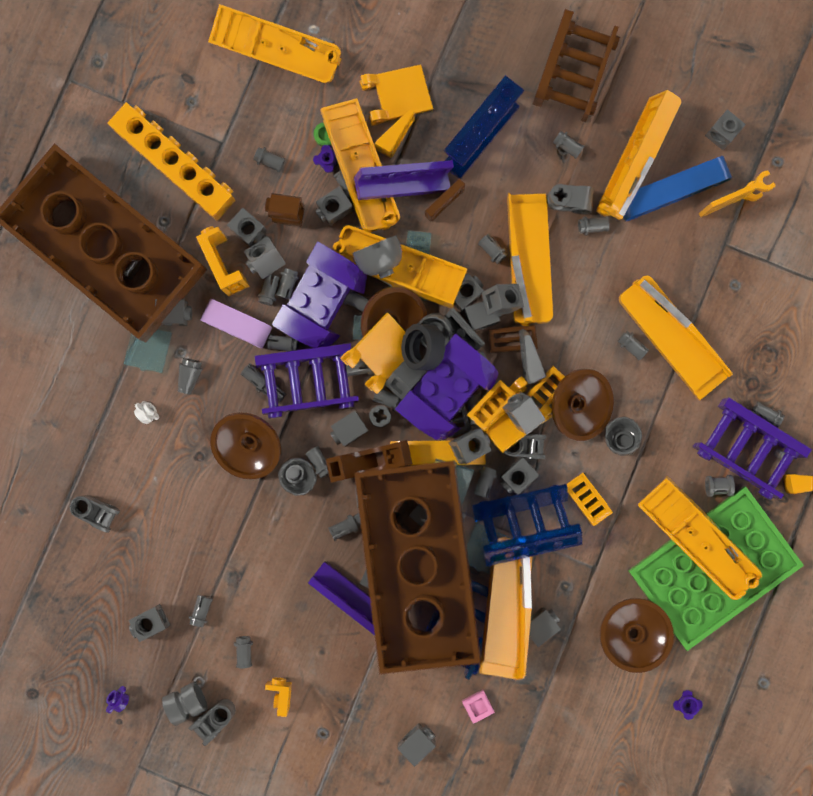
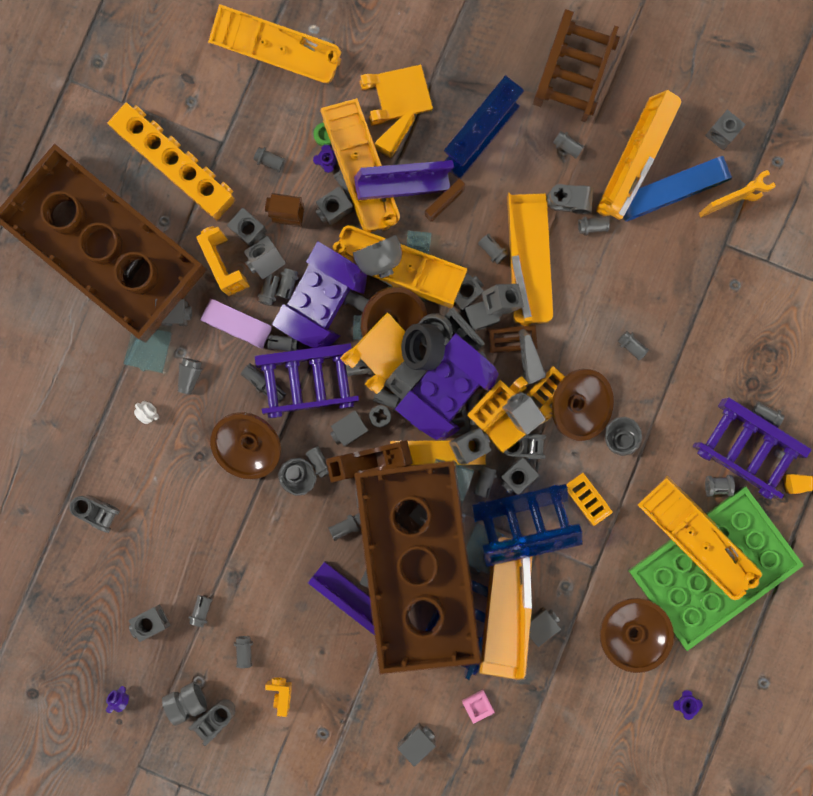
light orange piece [619,276,733,400] -> none

